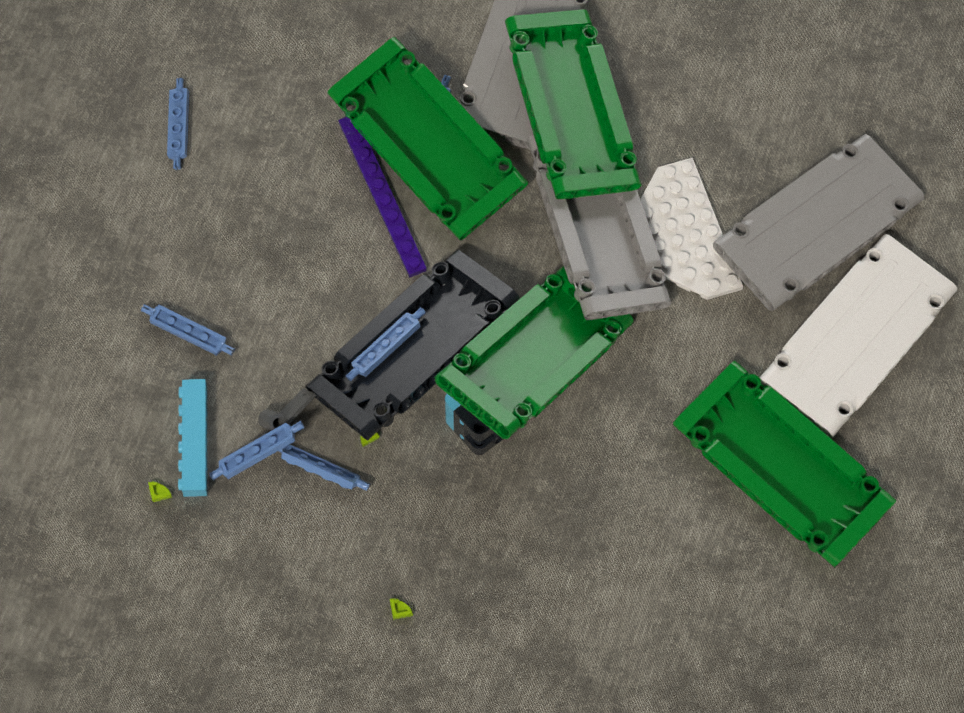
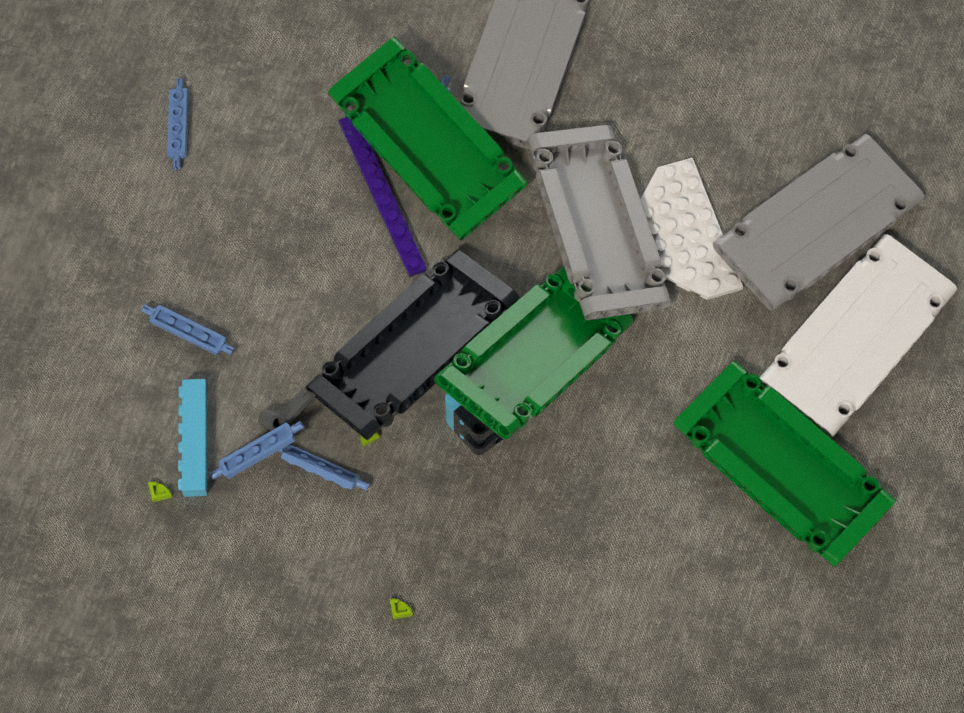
medium blue plate [345,307,426,381] -> none
green panel [505,9,642,199] -> none

